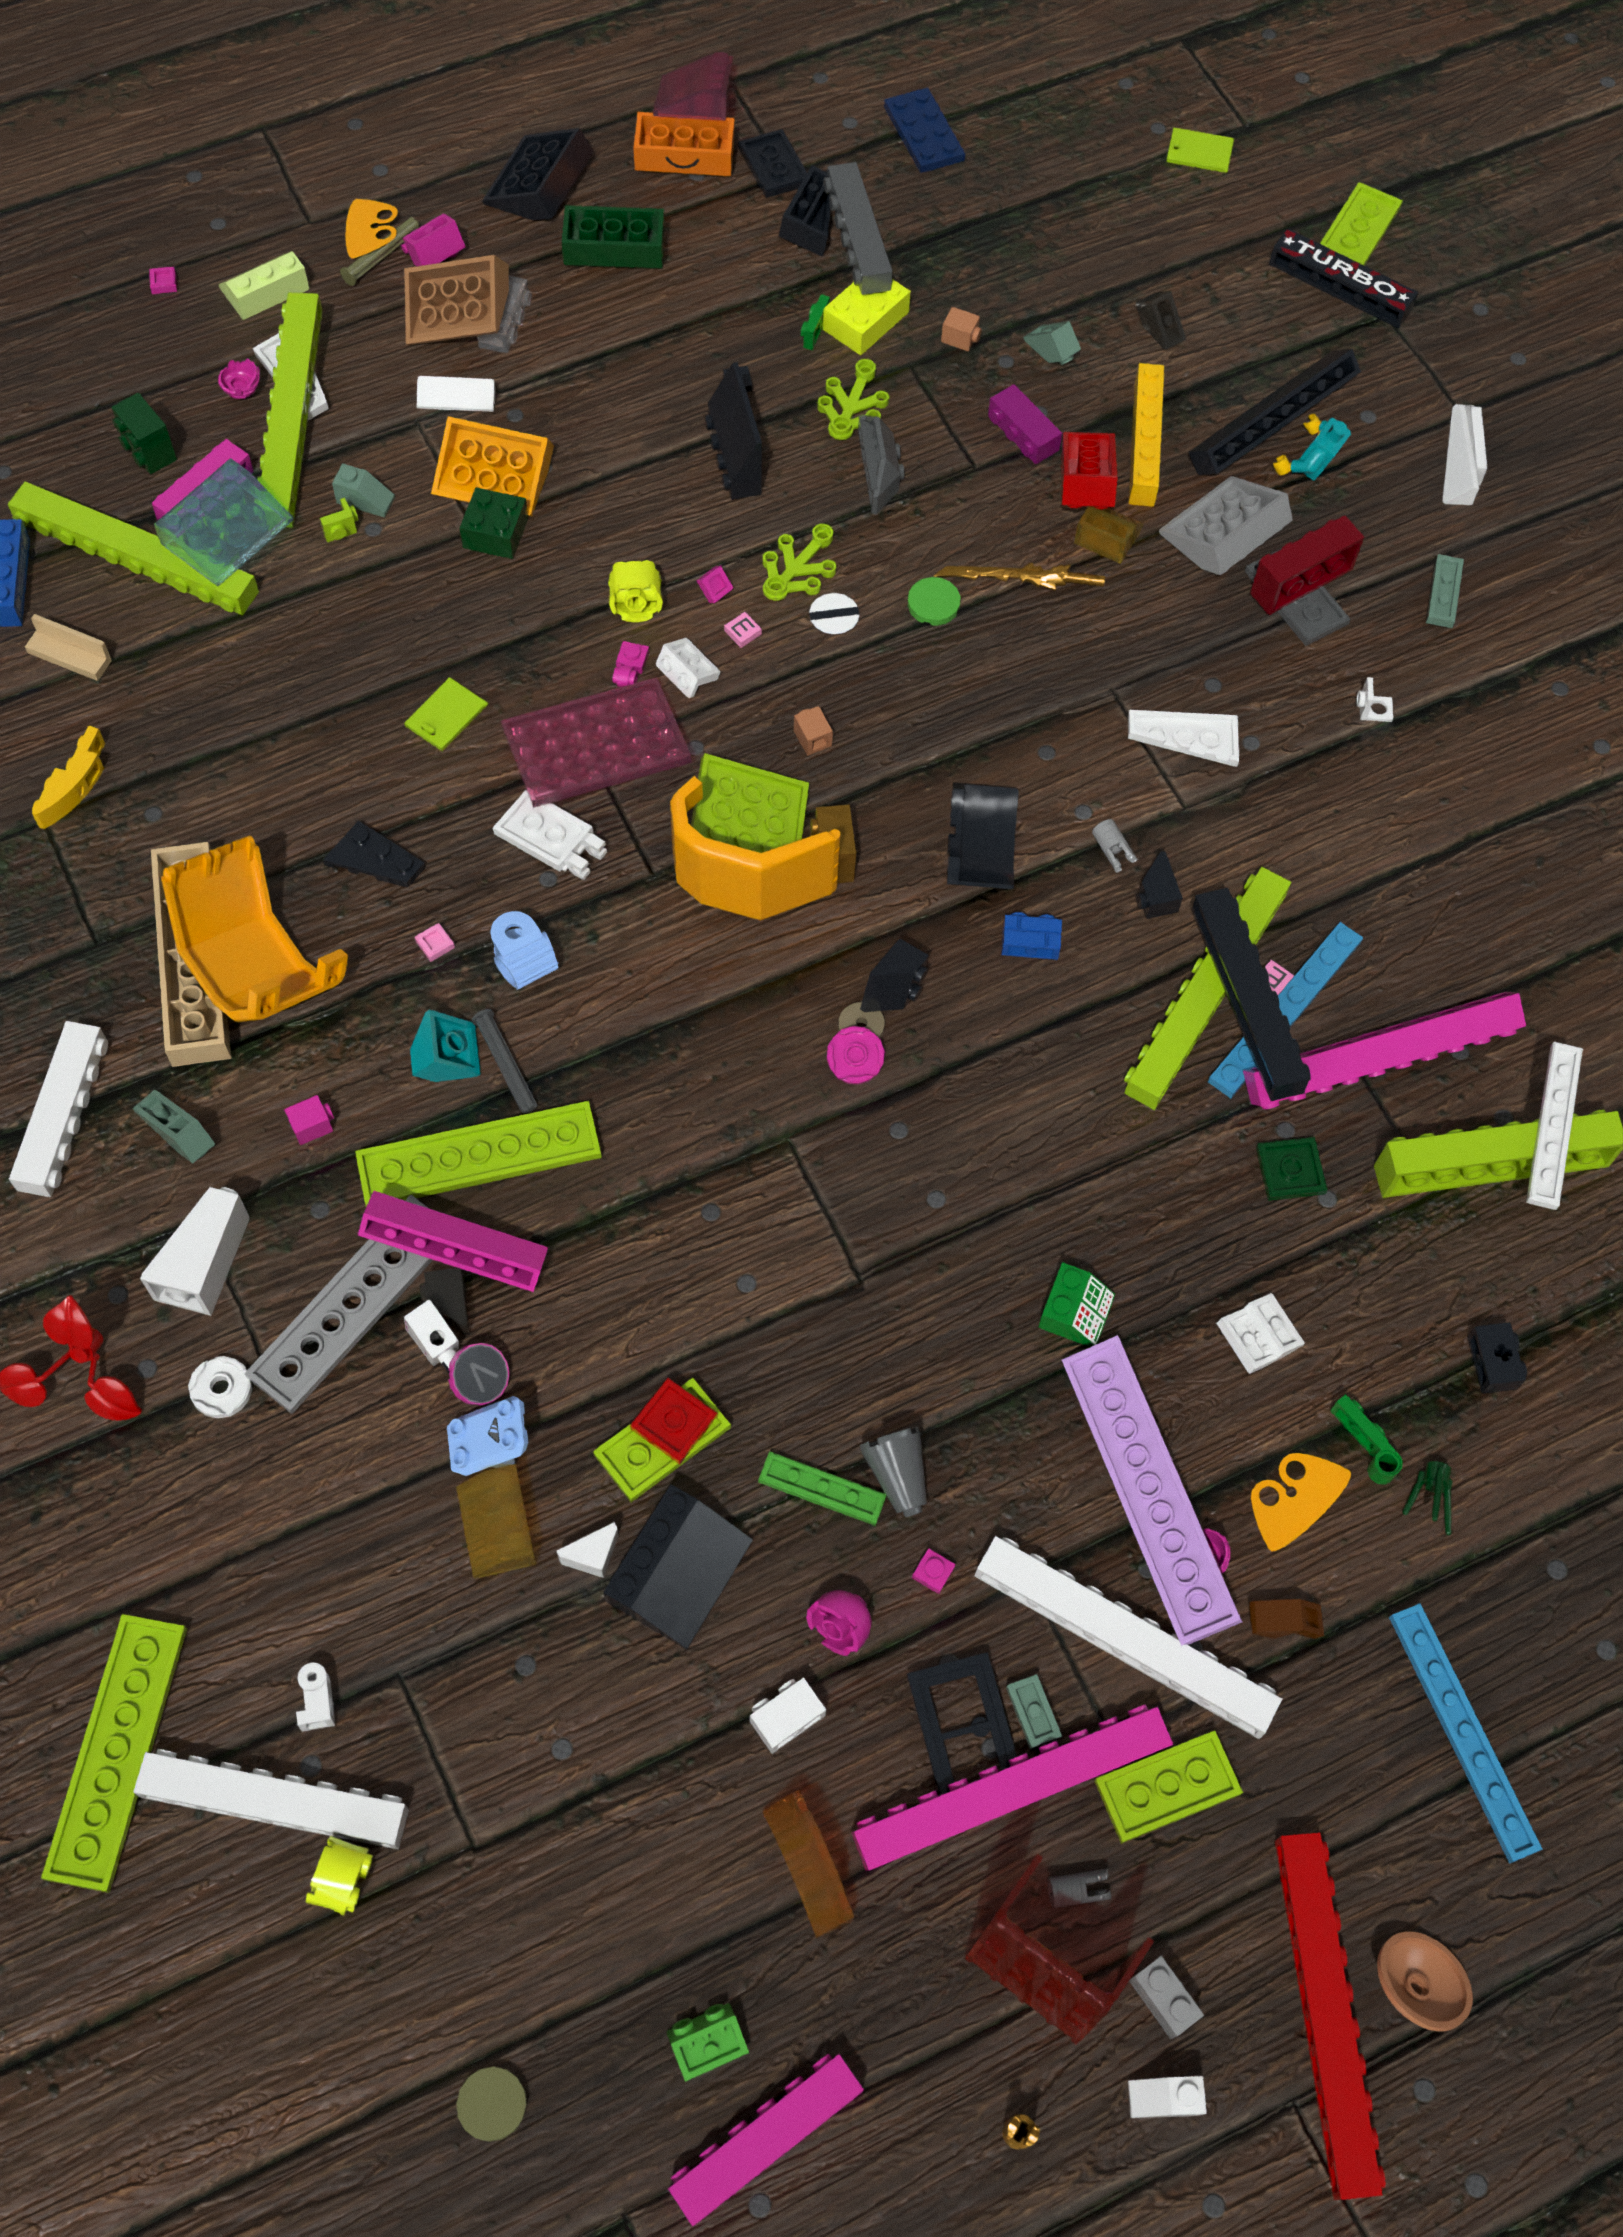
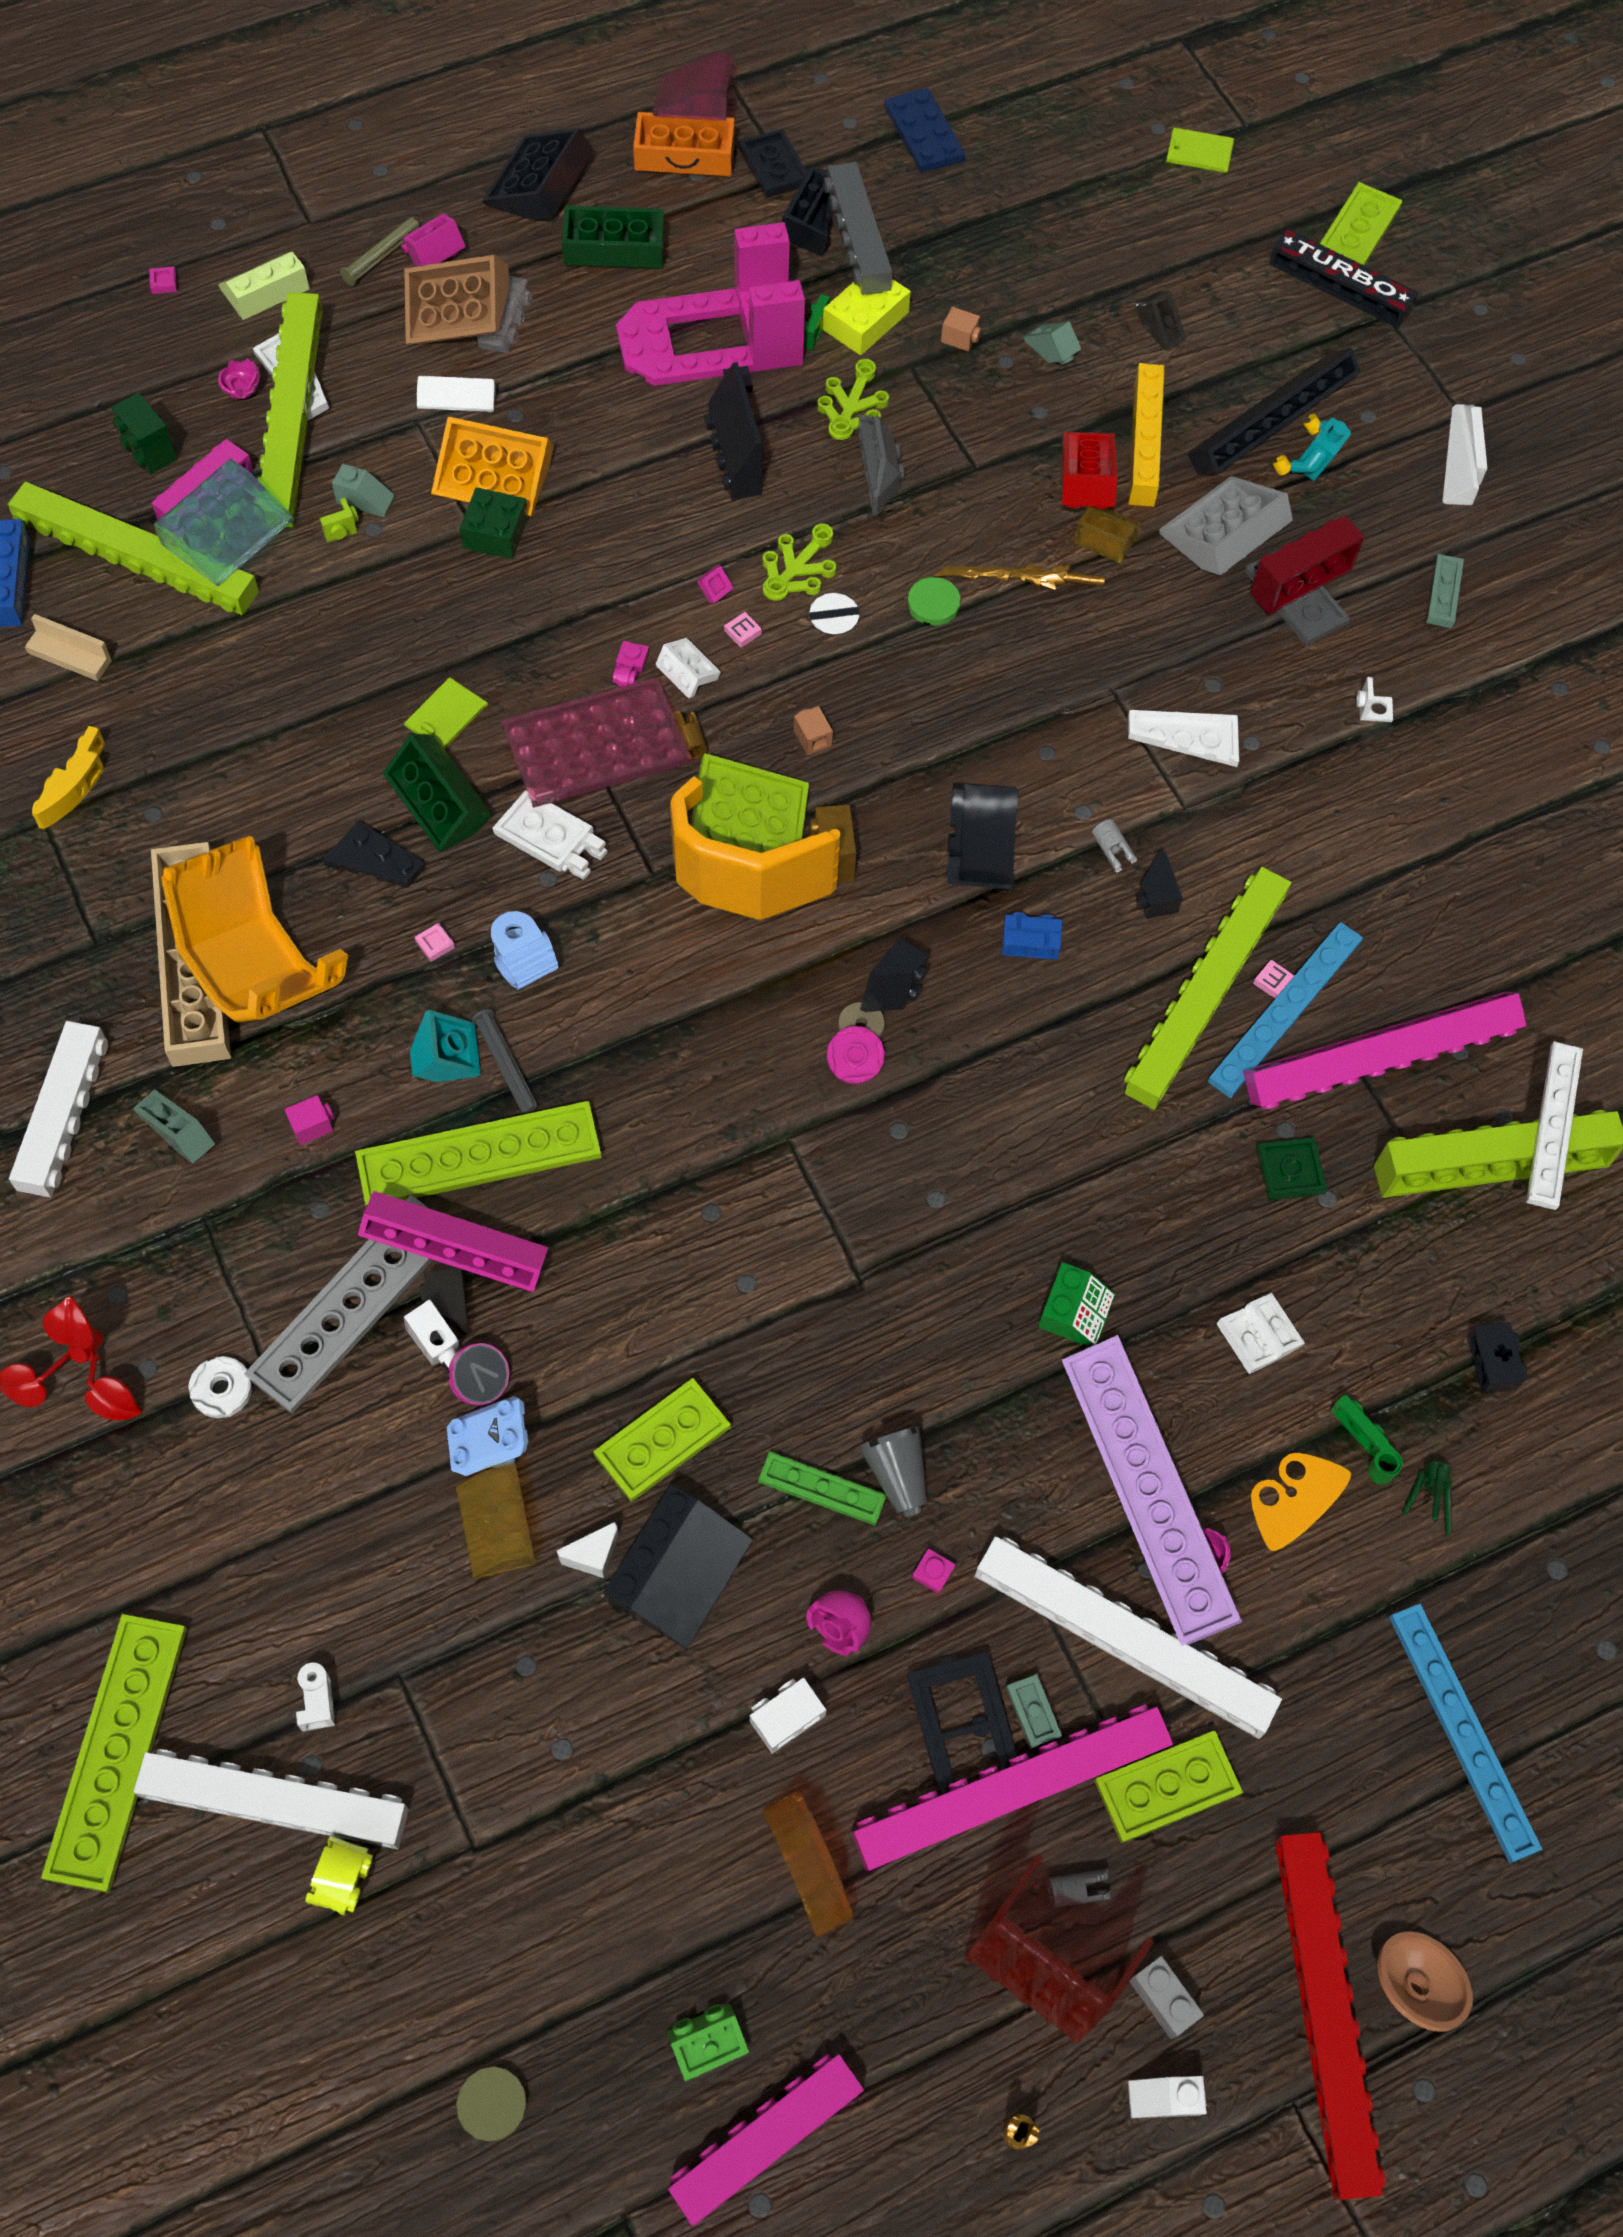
white slope [140,1187,250,1316] -> none
light orange piece [346,199,398,258] -> none
neon yellow brick [608,560,663,623] -> none
red tile [630,1378,718,1465] -> none
magenta brick [988,384,1062,464] -> none
black brick [1192,888,1311,1101] -> none
reddish brown slope [1249,1599,1324,1639] -> none
none -> dark green slope [382,733,491,852]
none -> dark pink bracket [616,222,805,386]
none -> pearl gold hinge [671,712,707,760]

